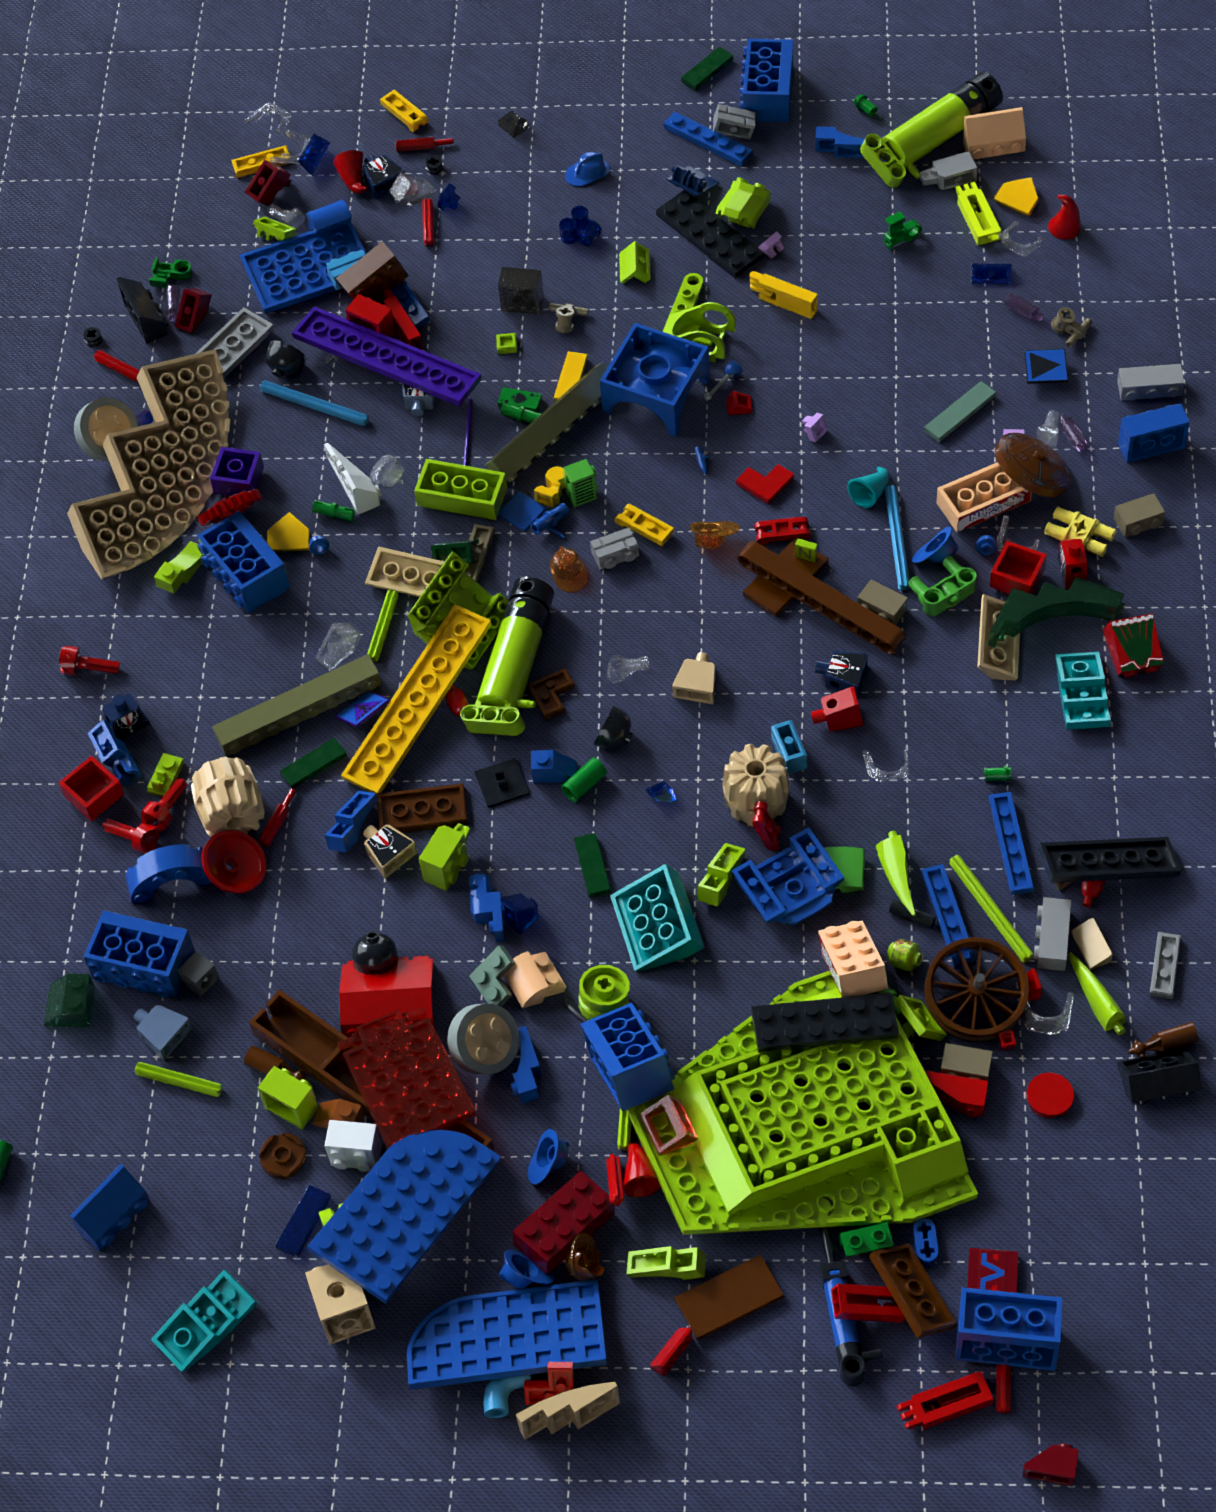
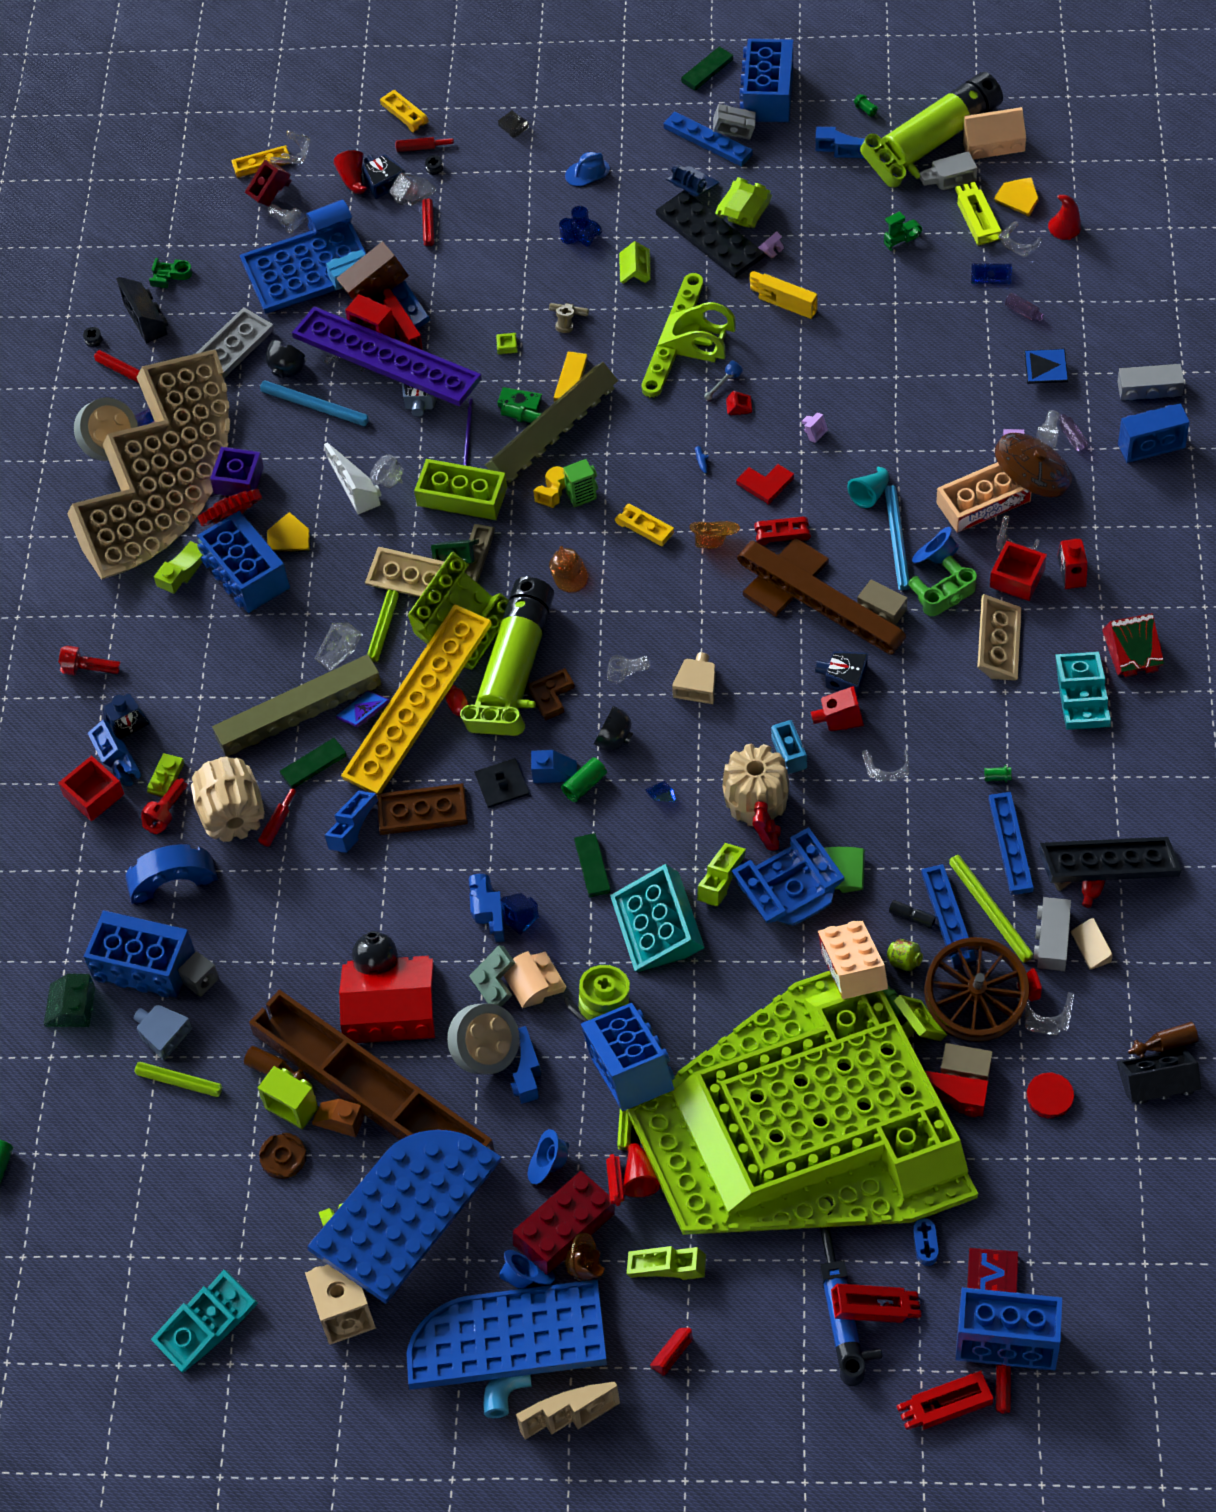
blue slope [70,1164,150,1251] -> none
red piece [102,819,162,854] -> none
clear purple cylinder [166,285,180,322] -> none
dark red slope [175,288,212,333] -> none
red dish [201,830,267,894] -> none
clear helmet [244,102,292,134] -> none
lime plate [253,217,296,241] -> none
clear blue tile [275,1185,331,1258] -> none
clear blue slope [298,134,331,176] -> none
blue plate [309,535,330,555] -> none
green pin [312,500,356,522] -> none
white brick [324,1120,382,1171] -> none
clear red plate [337,1007,476,1149] -> none
torso [363,825,417,879] -> none
lime hinge [418,823,471,891] -> none
clear blue tile [437,183,461,211] -> none
clear smoke brick [498,267,544,314] -> none
blue piece [498,491,566,539] -> none
red tile [524,1362,575,1405] -> none
blue pin [530,503,569,535] -> none
light grey brick [590,528,639,570] -> none
blue piece [600,323,710,437] -> none
clear red tile [640,1095,698,1156] -> none
reddish brown tile [674,1254,784,1341] -> none
black plate [751,993,899,1052] -> none
lime tile [795,539,818,562] -> none
green bracket [839,1222,893,1257] -> none
reddish brown tile [869,1243,958,1338] -> none
lime piece [876,831,916,916] -> none
sand green tile [924,381,996,442] -> none
blue plate [976,535,997,555] -> none
clear green arch [988,577,1126,648] -> none
red piece [998,1030,1016,1051] -> none
dark red slope [1022,1443,1079,1487] -> none
light yellow pin [1044,506,1116,557] -> none
dark tan piece [1051,307,1093,347] -> none
lime piece [1068,952,1126,1035] -> none
dark tan brick [1114,493,1165,538] -> none
light grey tile [1149,932,1181,999] -> none

